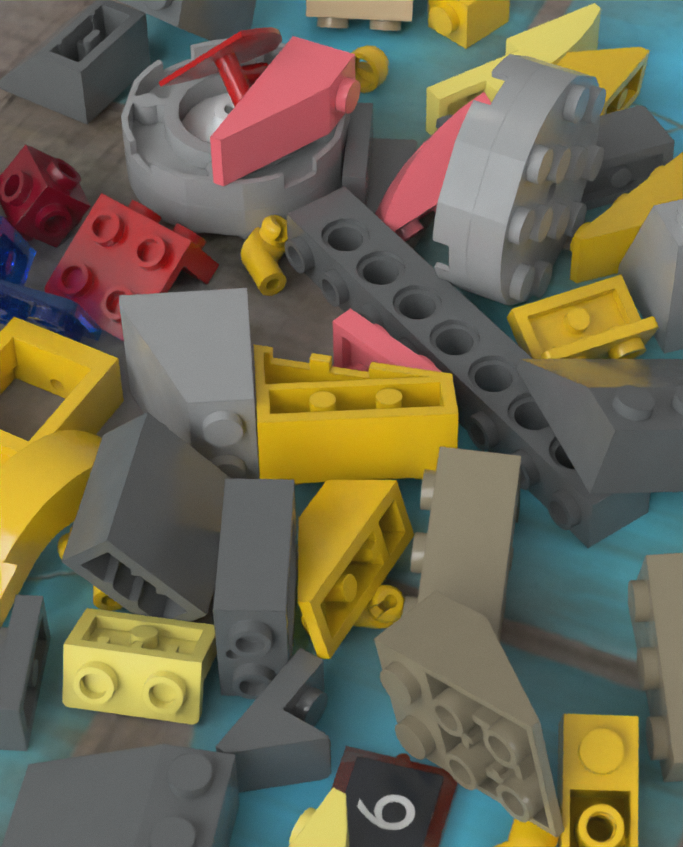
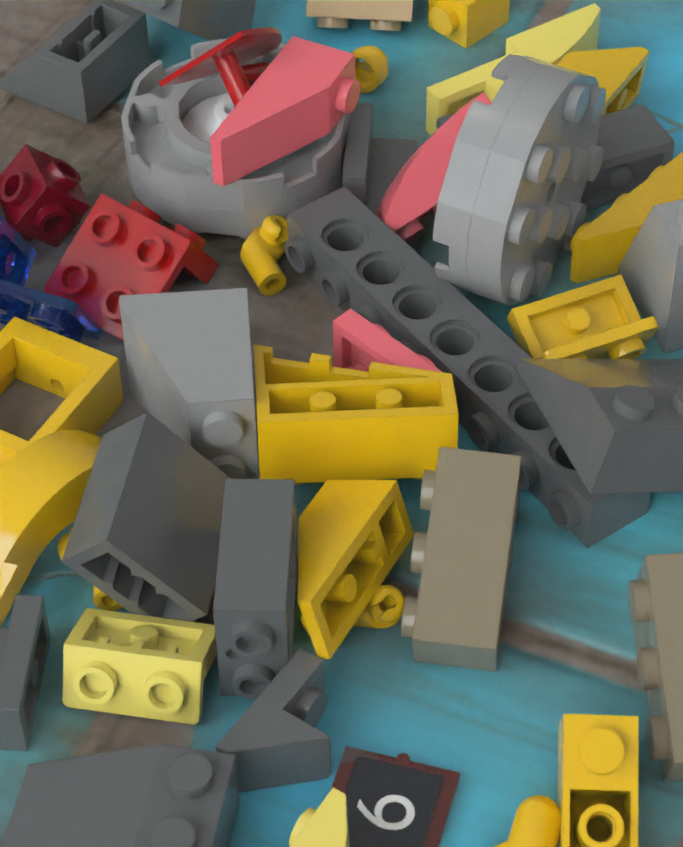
dark tan slope [374,591,564,838] -> none

